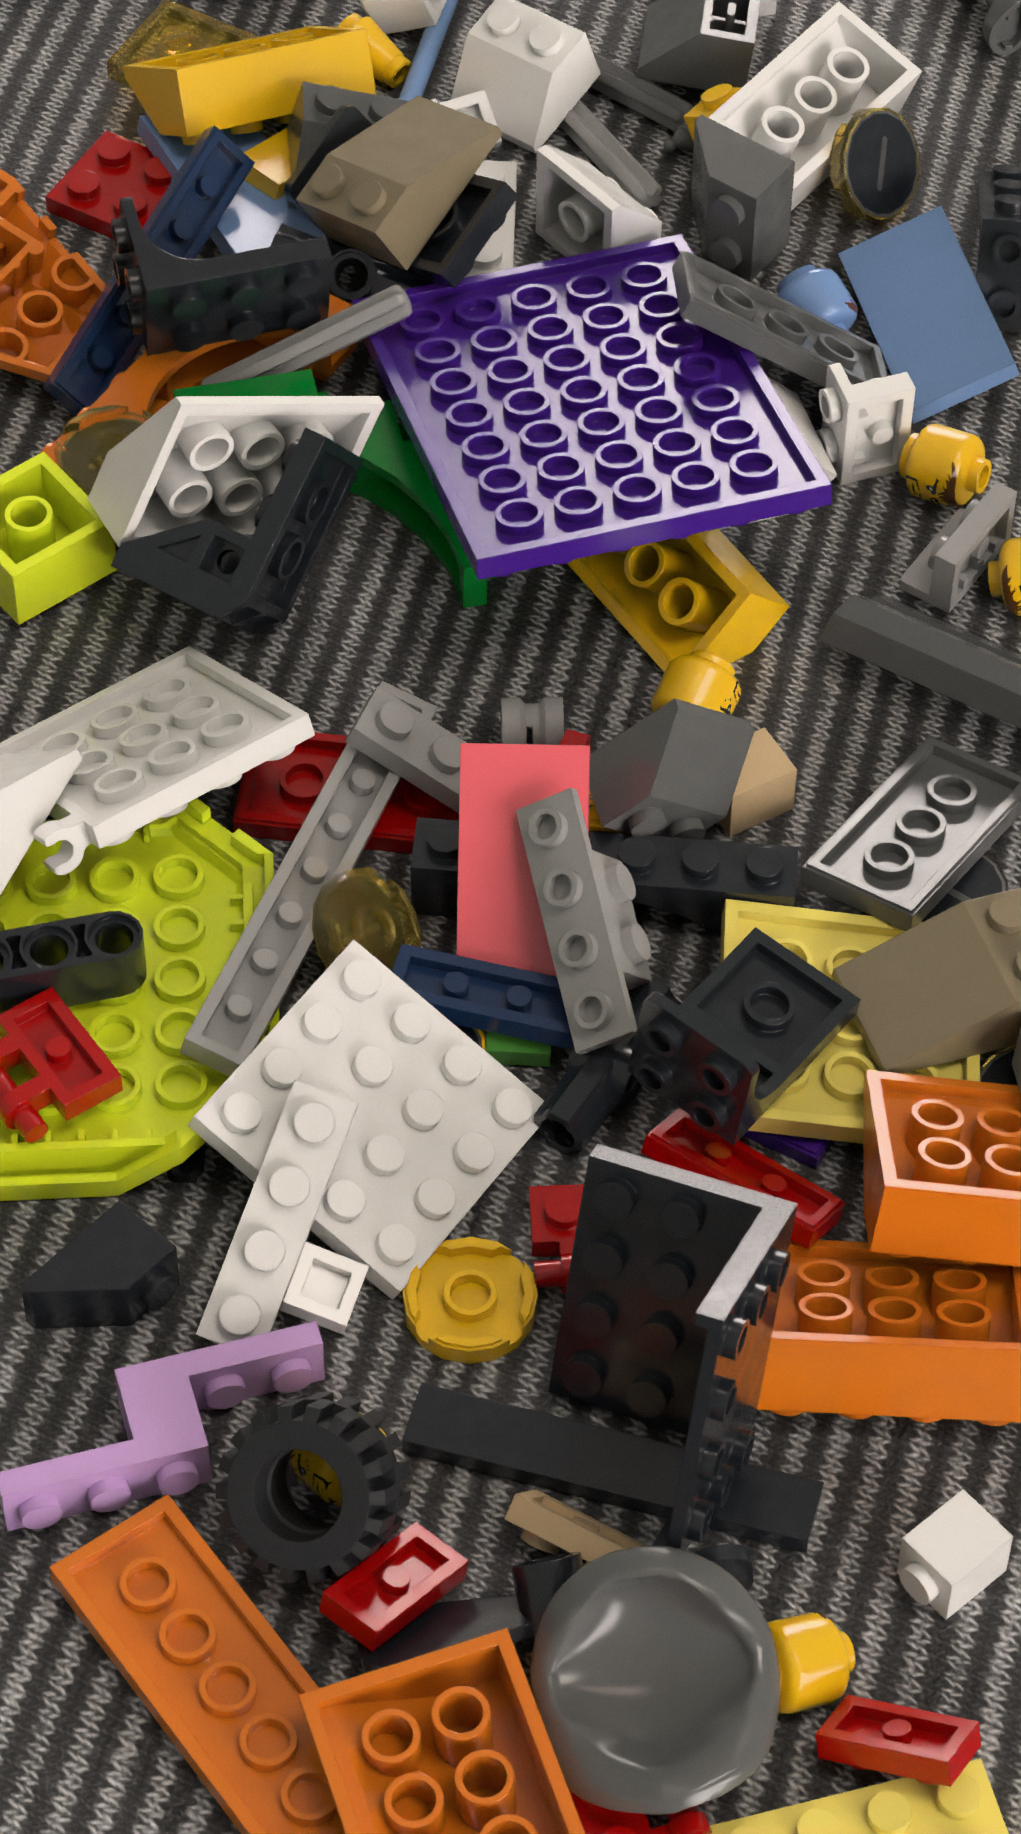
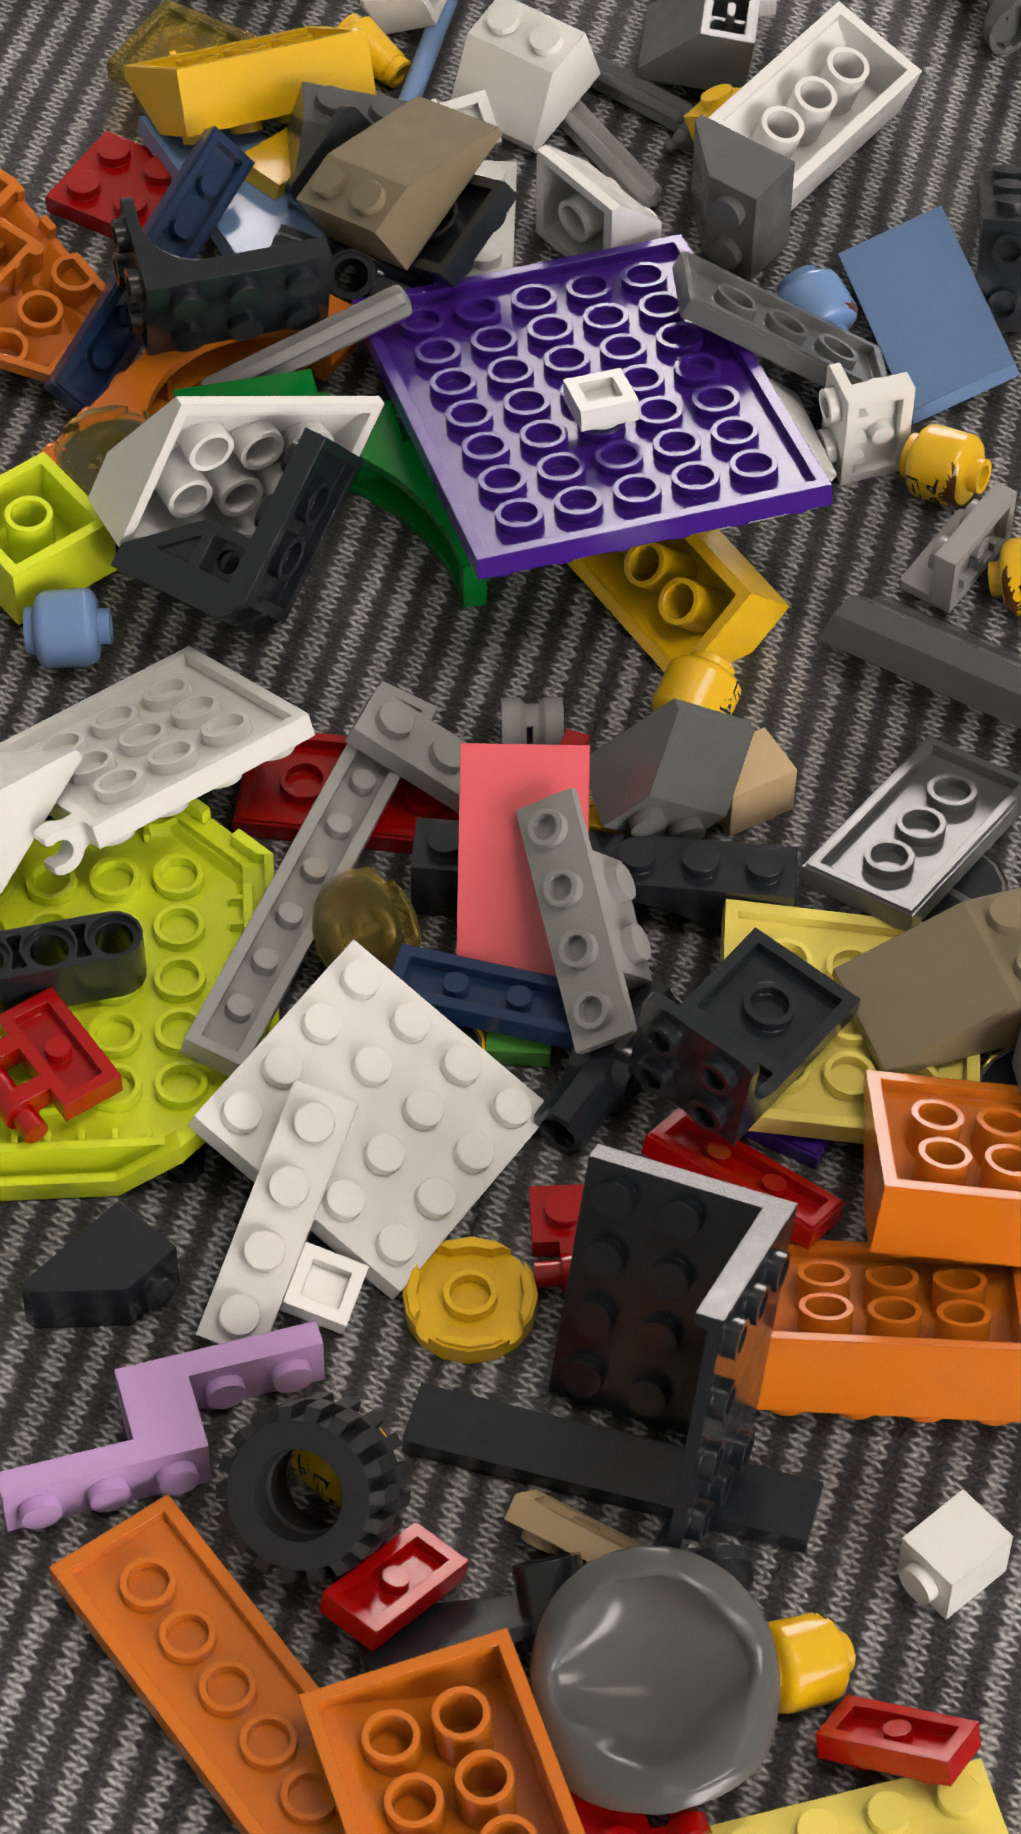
black tile [830,108,920,220] -> none
none -> medium blue head [23,588,113,669]
none -> white plate [563,368,639,432]

